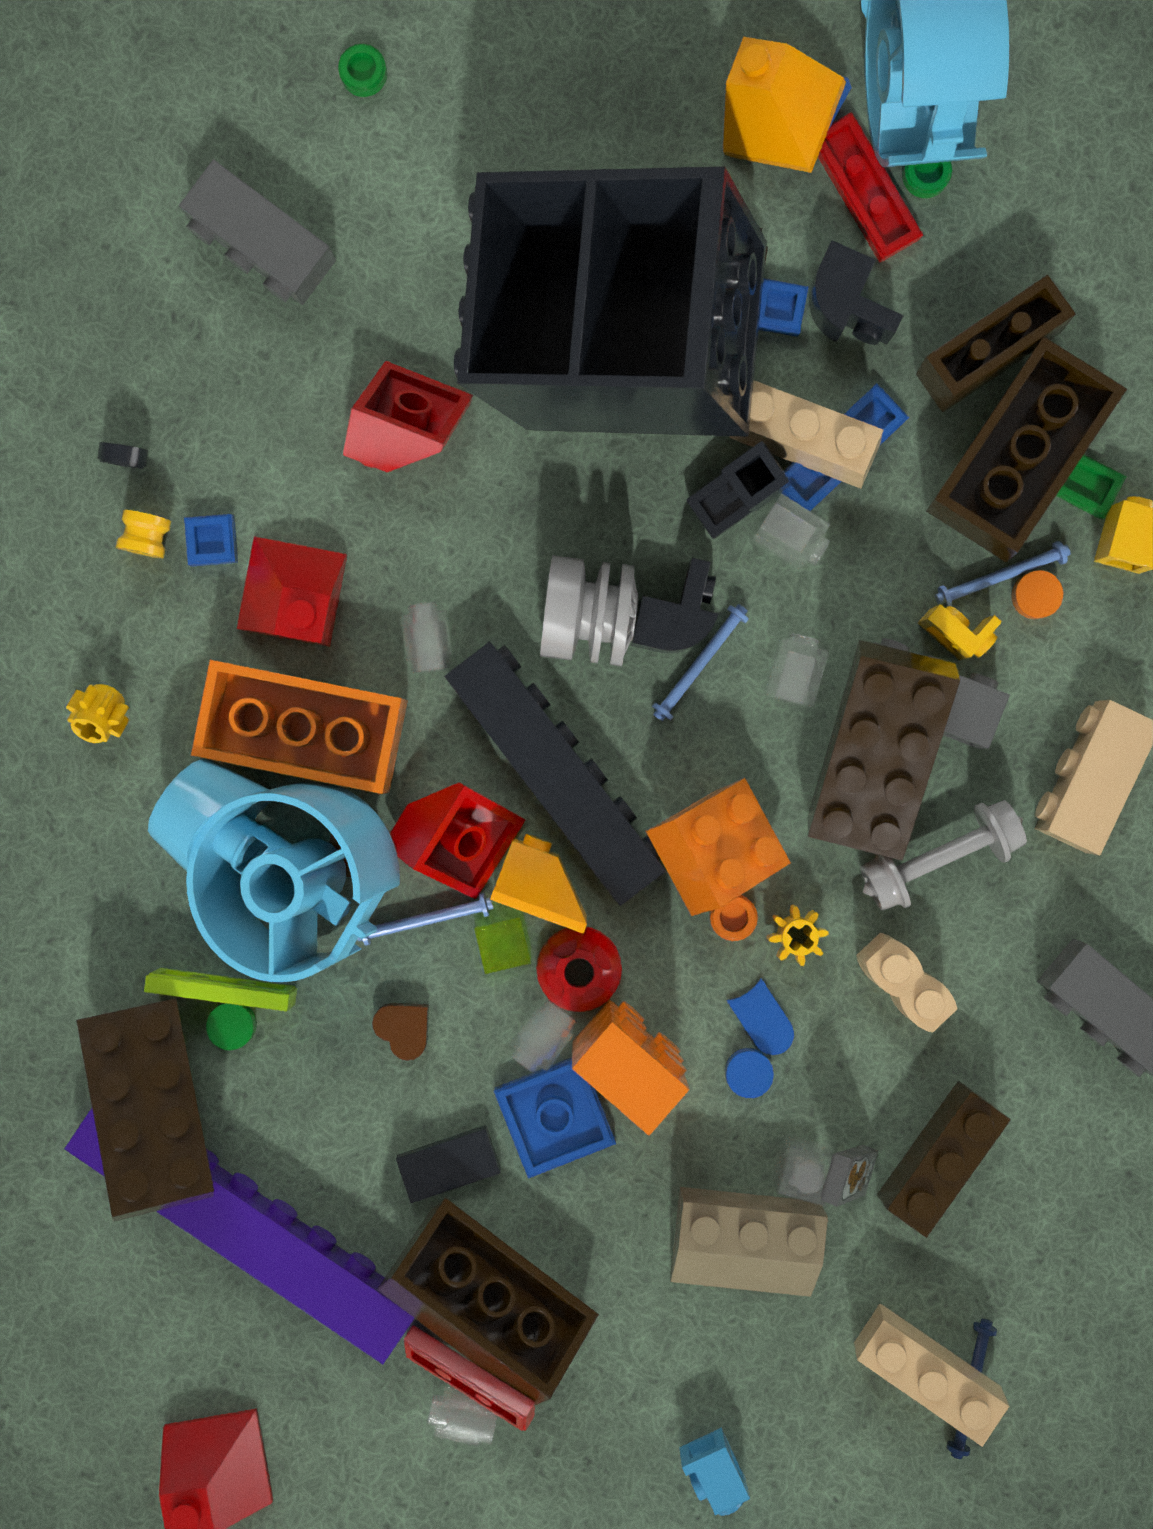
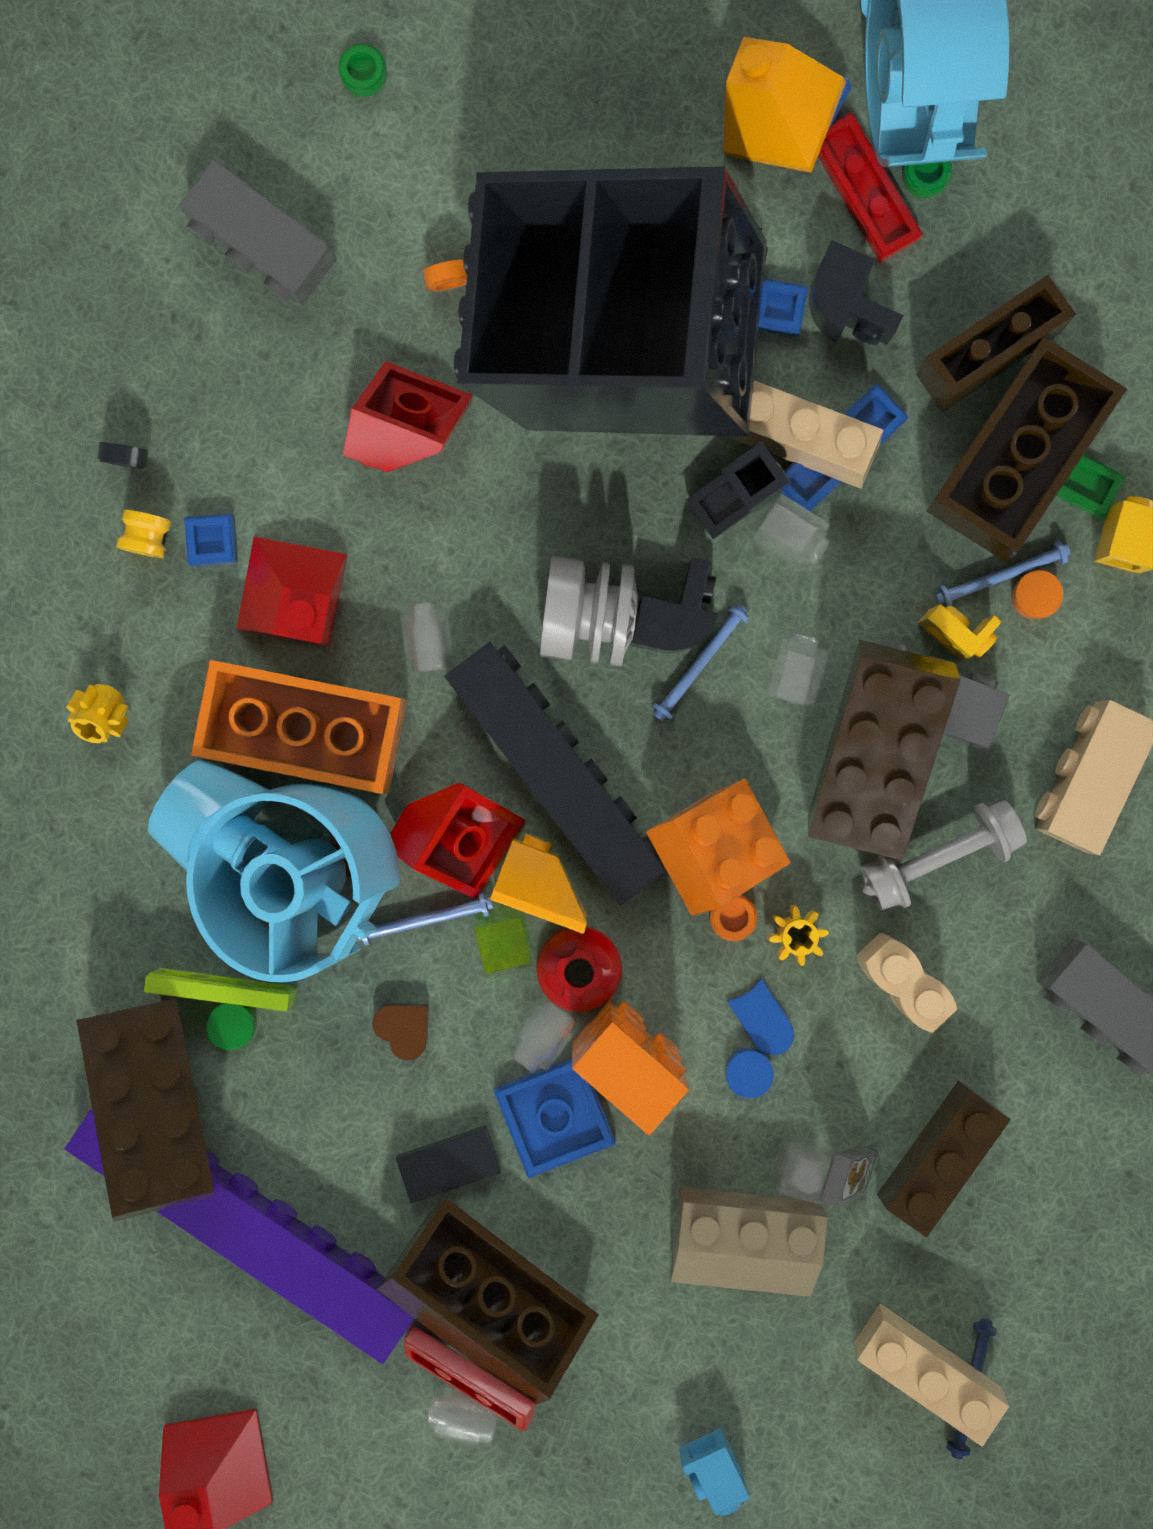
none -> orange tile [423,260,467,292]

